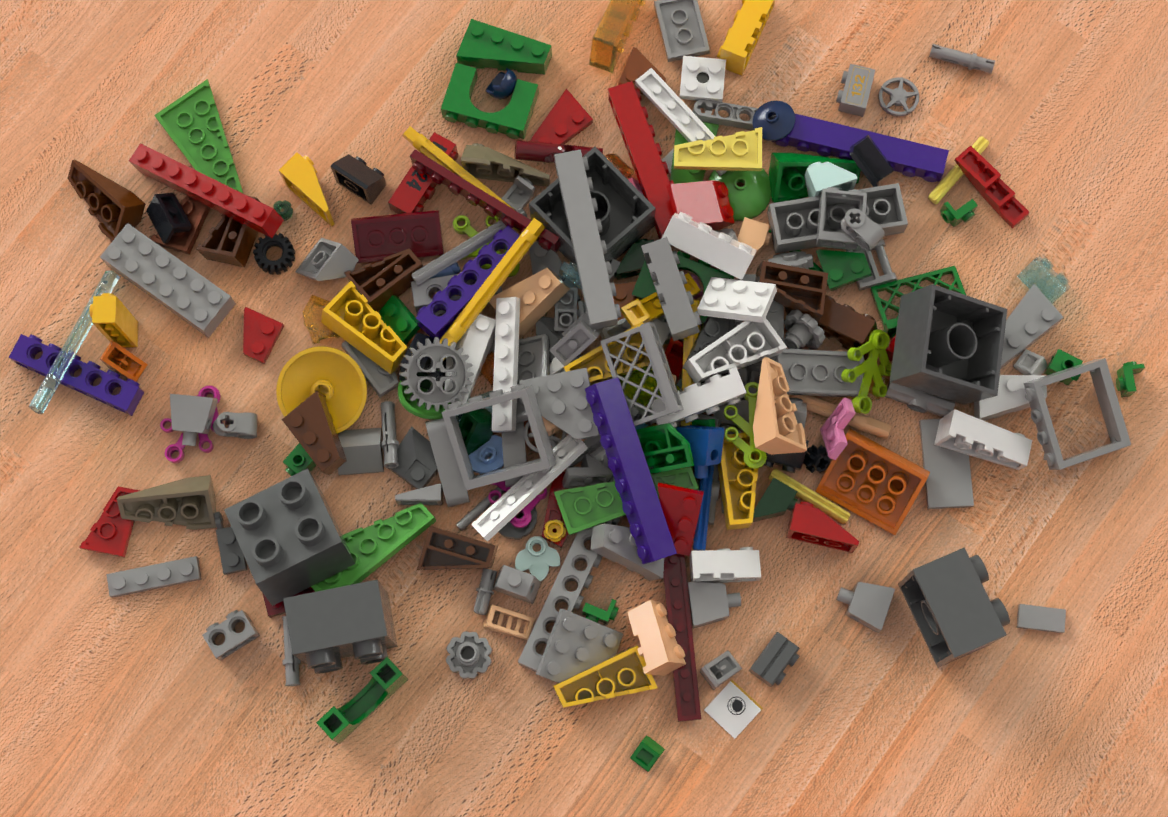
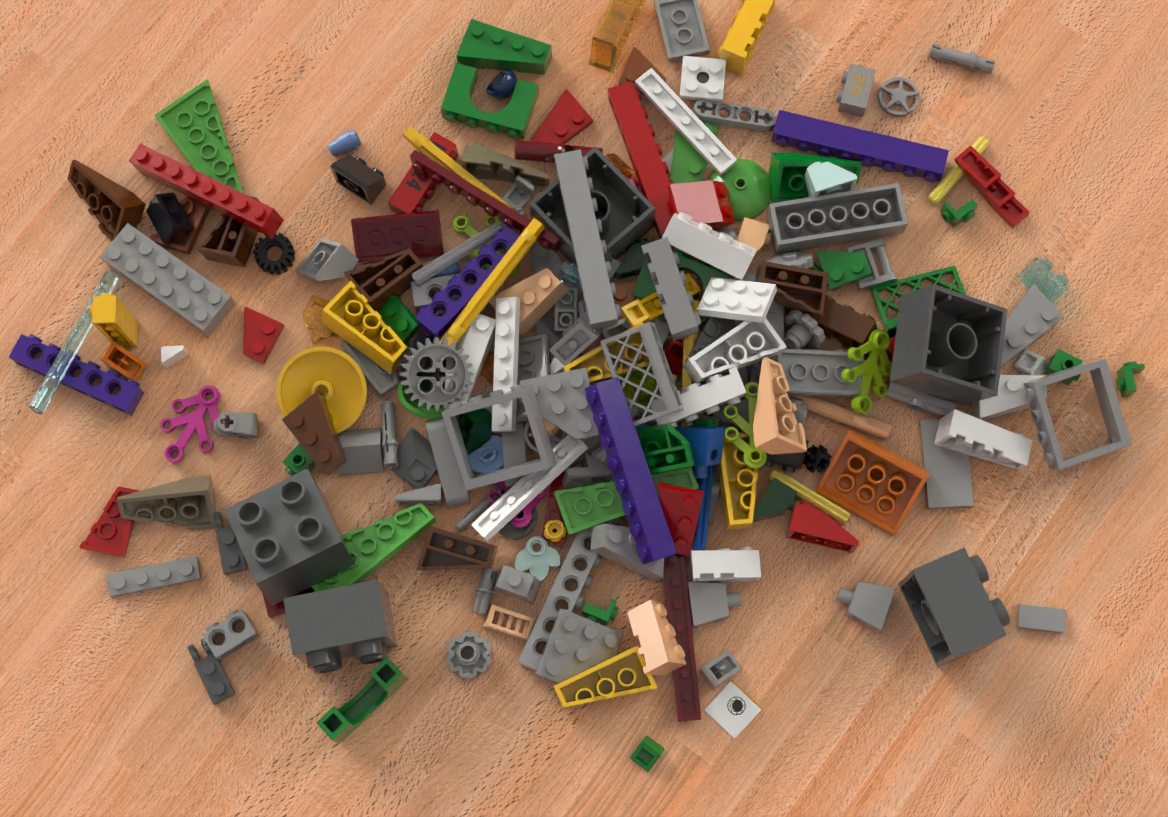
light grey torso [170,394,218,446] -> none
clear green plate [273,200,293,221] -> none
yellow slope [279,152,335,227] -> none
light grey pin [282,616,301,686] -> none
light yellow wing [674,127,762,171] -> none
dark grey brick [749,632,800,687] -> none
dark blue dish [752,101,796,141] -> none
light grey window [816,187,867,251] -> none
bright pink tile [820,397,856,460] -> none
light grey piece [841,208,885,252] -> none
black panel [849,134,894,187] -> none
none -> white slope [161,345,188,368]
none -> dark grey hinge [188,638,235,705]
none -> medium blue cone [328,130,362,156]

